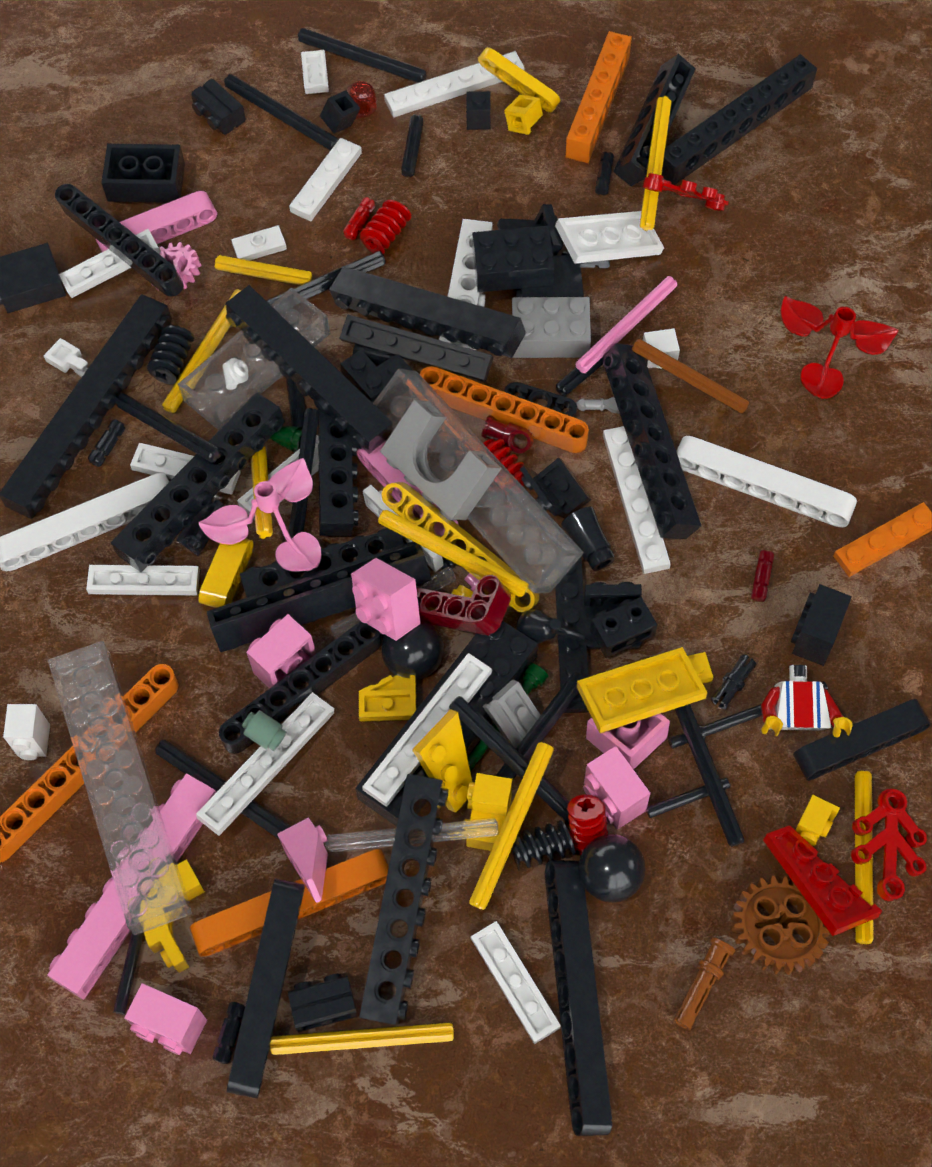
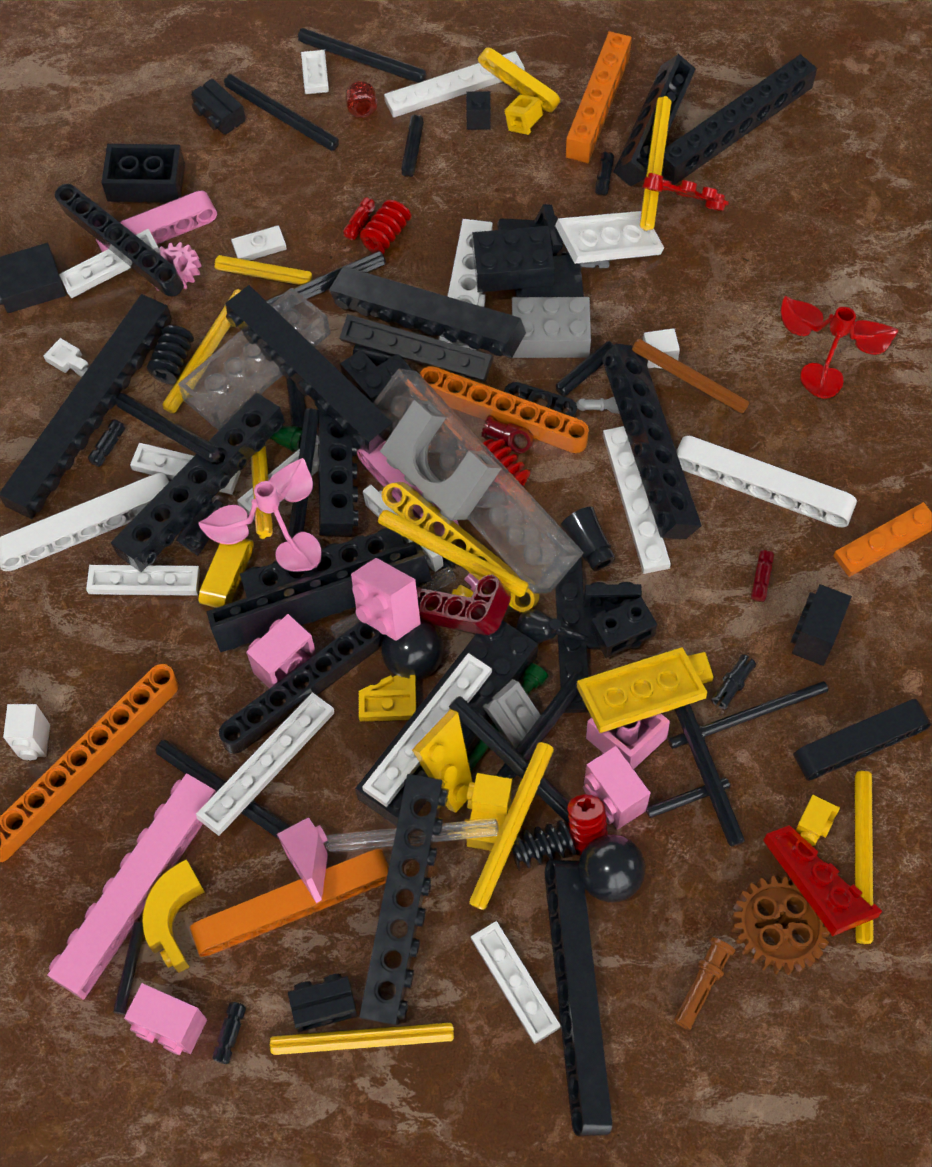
clear brick [48,641,193,936] -> none
white plate [222,358,248,390] -> none
black beam [227,878,305,1099] -> none
sand green brick [242,710,287,751] -> none
white plate [289,138,362,221] -> none
black brick [320,90,360,134] -> none
black bracket [520,457,591,519] -> none
bright pink axle [575,276,677,373] -> none
torso [761,665,853,737] -> none
red plant [851,788,927,901] -> none

